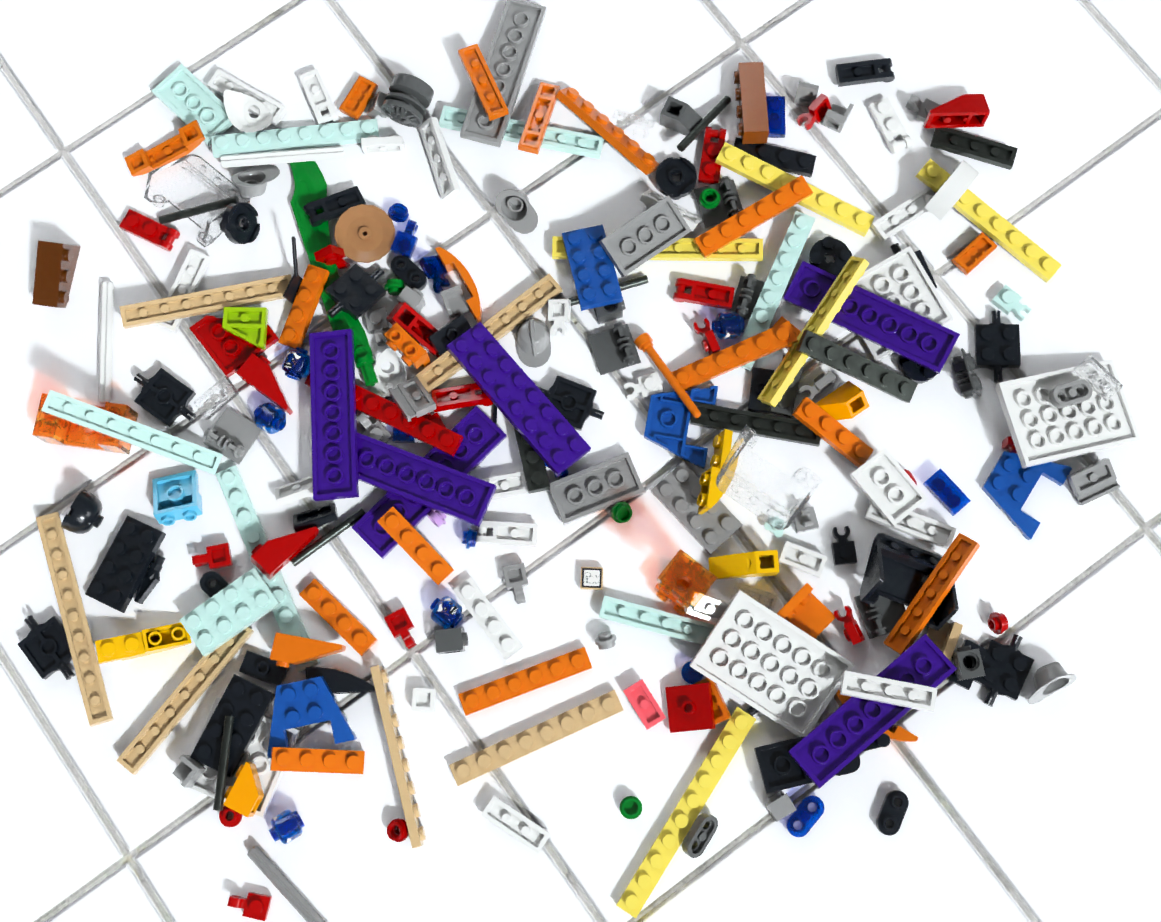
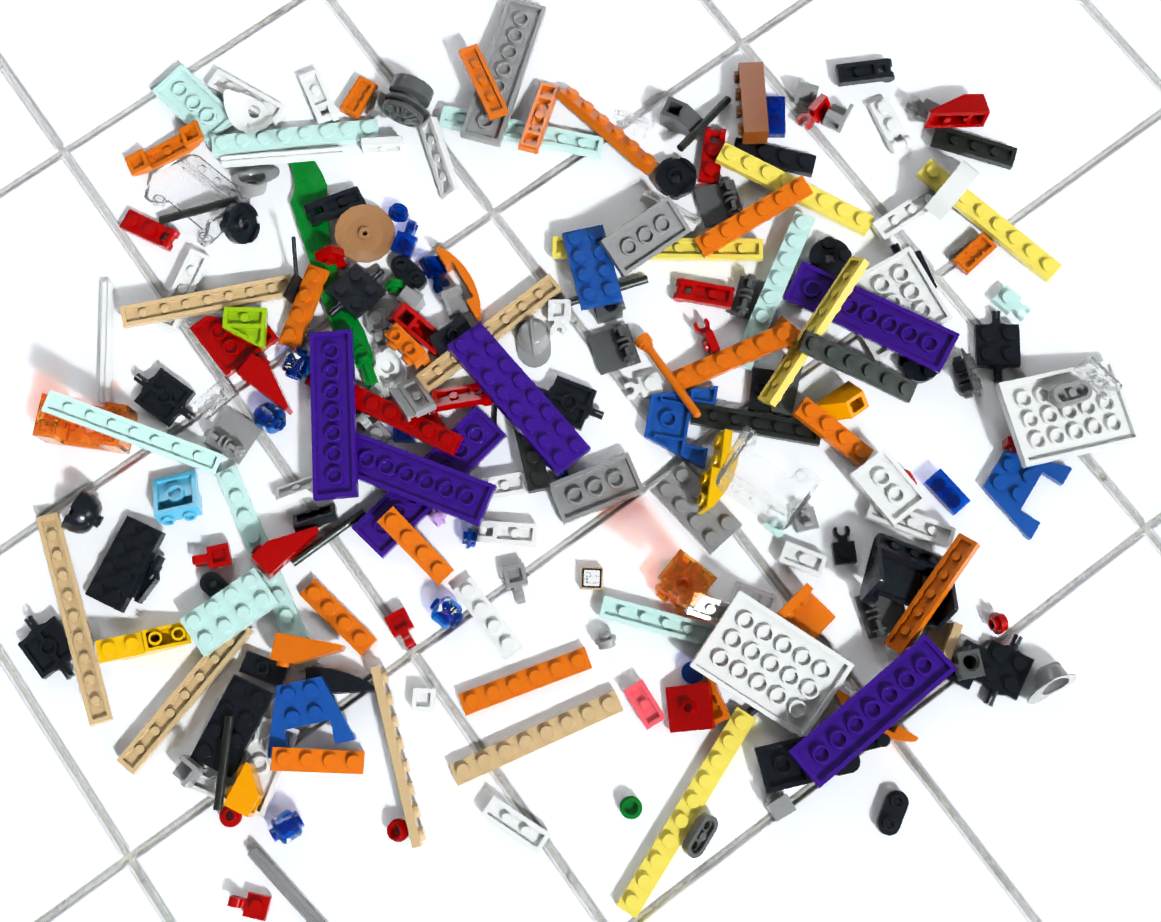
reddish brown wedge [32,240,81,308] -> none
dark grey brick [434,627,469,655] -> none
light grey piece [495,189,538,234] -> none
green plate [611,501,632,523] -> none
green plate [699,188,720,209] -> none
yellow slope [708,550,779,580] -> none
clear blue head [711,311,745,340] -> none
clear blue plate [786,795,825,837] -> none
light grey plate [798,371,837,400] -> none
red plate [834,605,865,645] -> none
white plate [840,671,938,712] -> none
light grey plate [1067,458,1121,506] -> none

